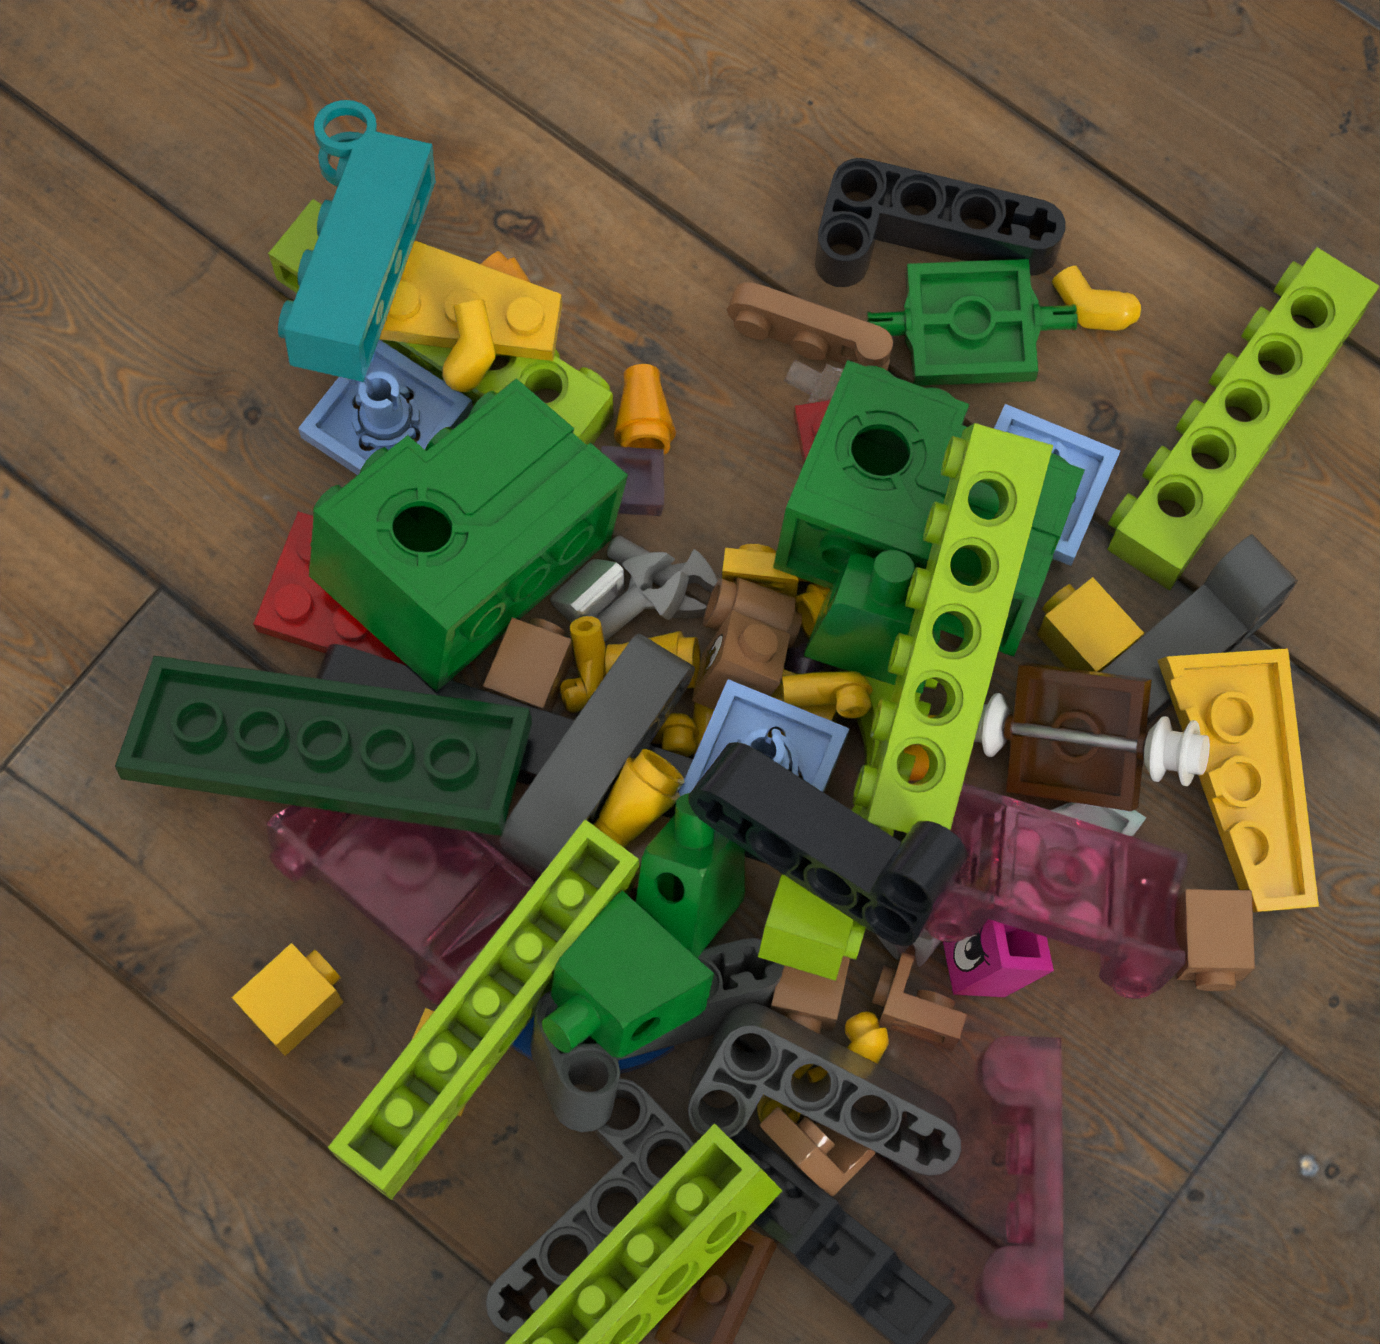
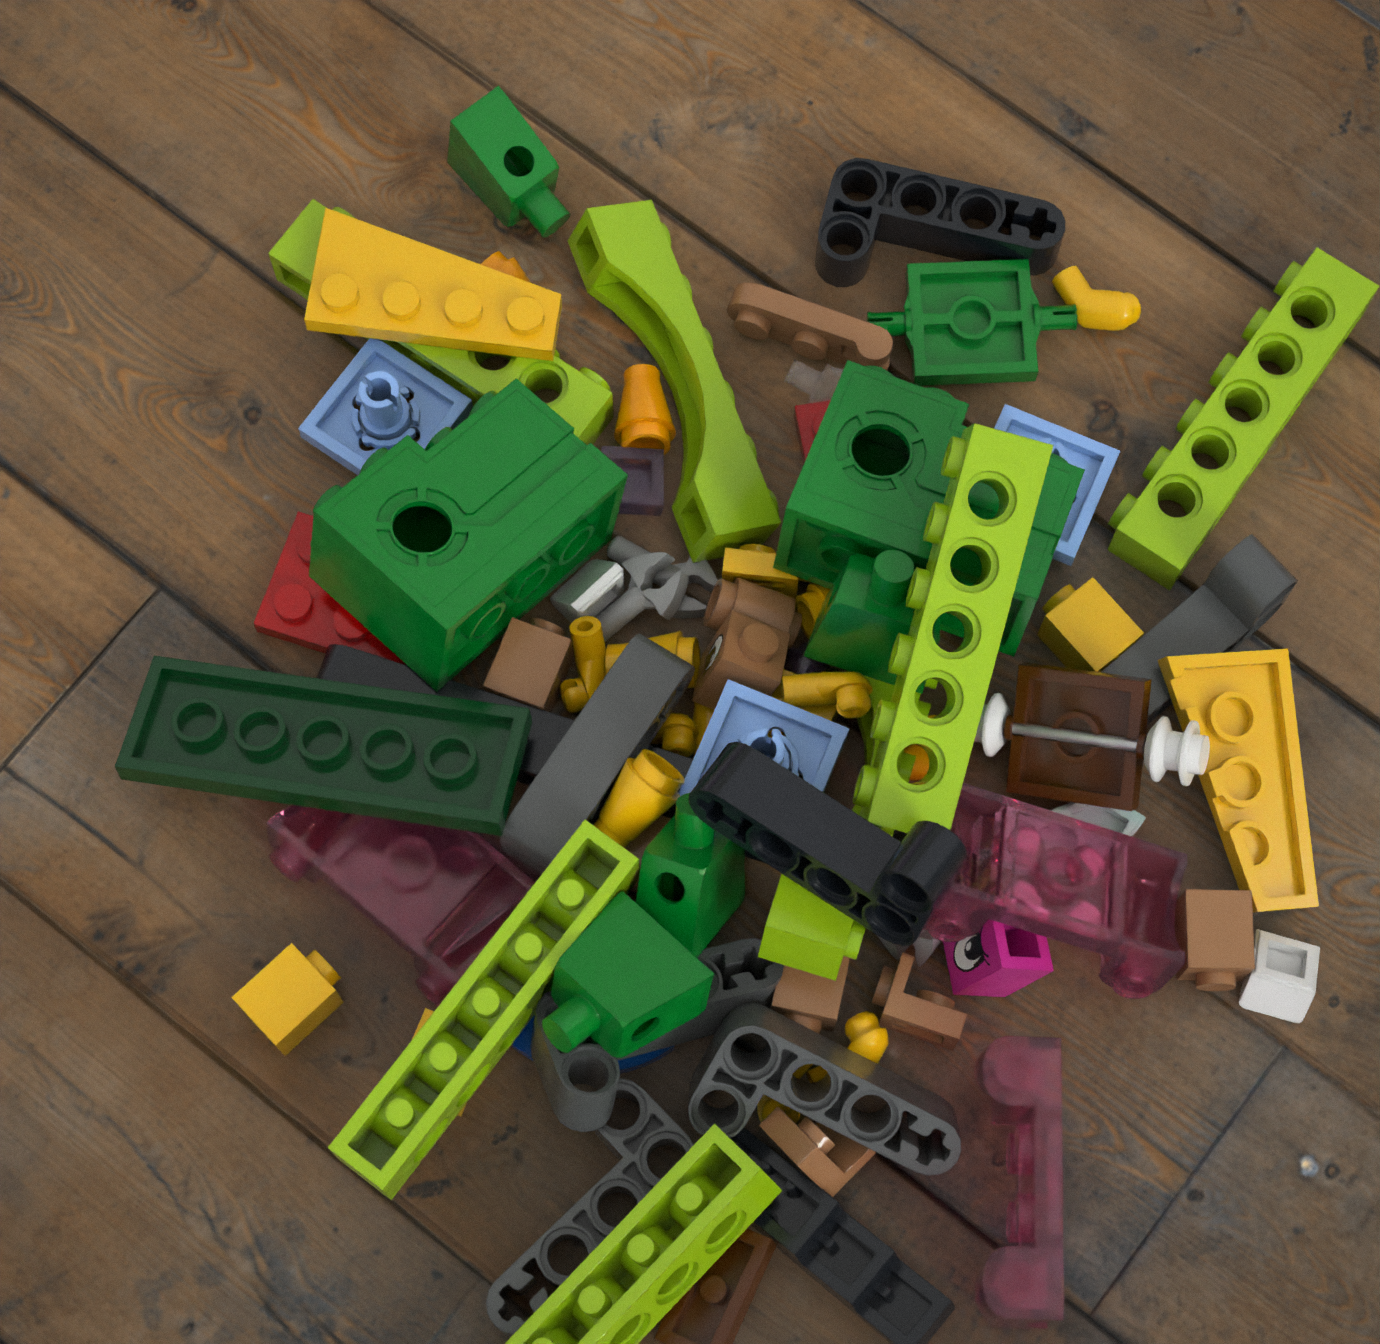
teal hinge [278,100,436,382] -> none
yellow arm [442,299,495,392] -> none
none -> green torso [447,85,571,238]
none -> lime arch [567,200,781,563]
none -> white slope [1239,929,1320,1023]

